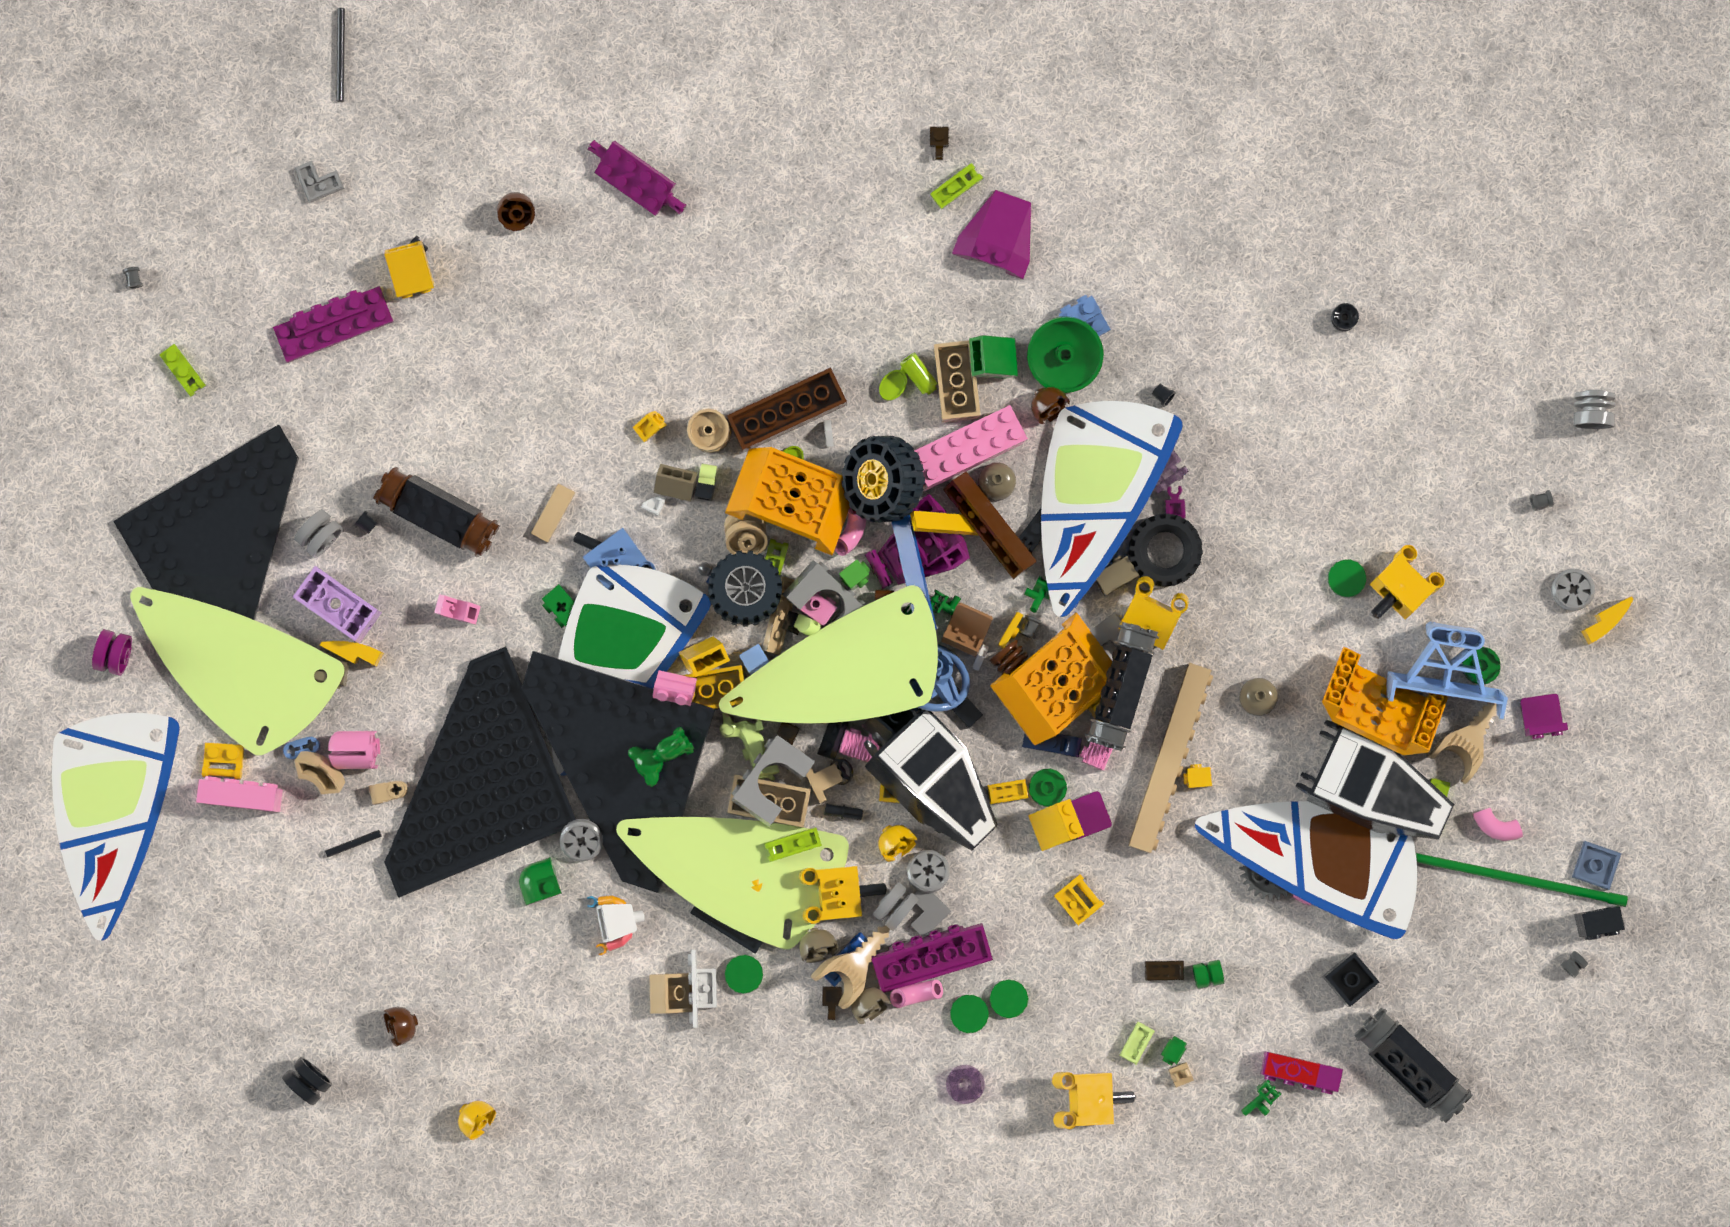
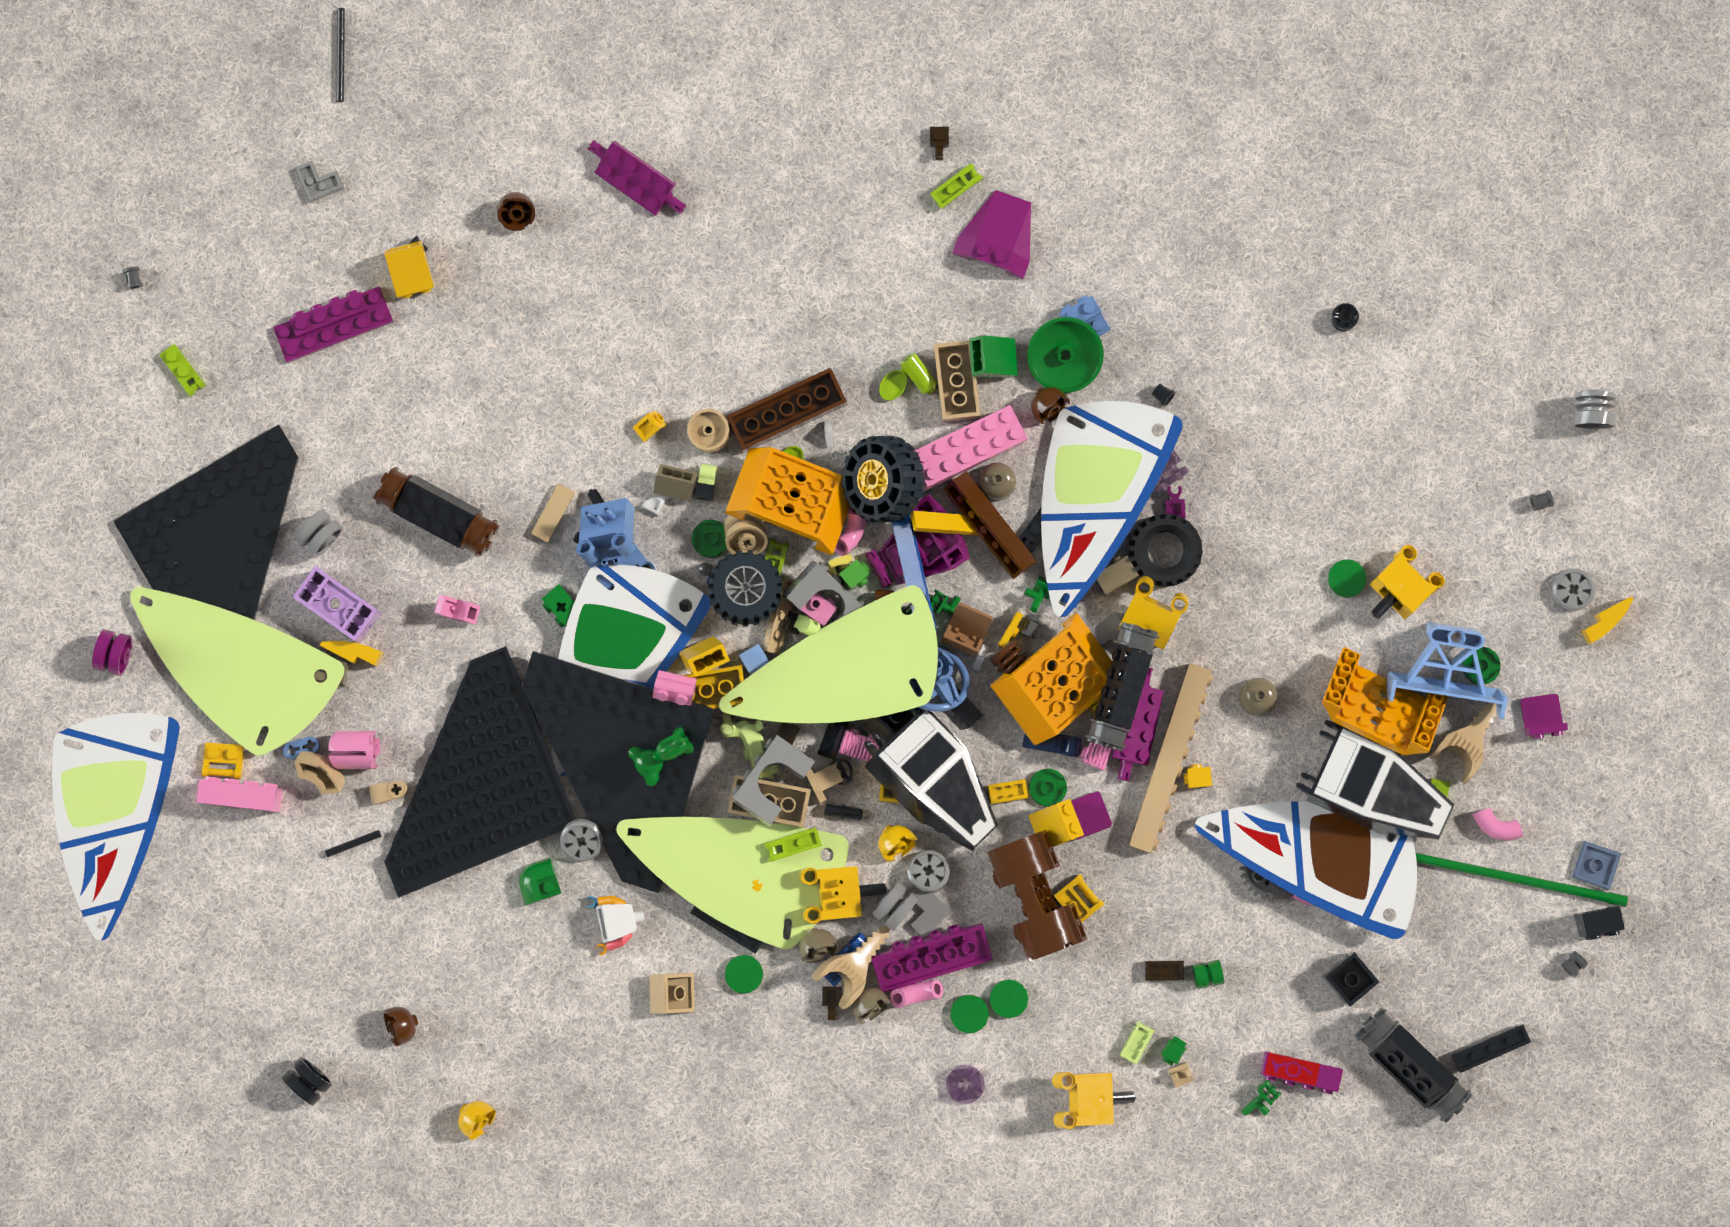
black piece [353,511,377,534] -> none
white bracket [688,950,717,1028] -> none
none -> medium blue piece [576,489,635,564]
none -> green tile [691,519,727,558]
none -> light yellow bracket [827,554,853,577]
none -> reddish brown cylinder [987,830,1088,962]
none -> magenta plate [1112,668,1164,781]
none -> black plate [1451,1024,1531,1073]

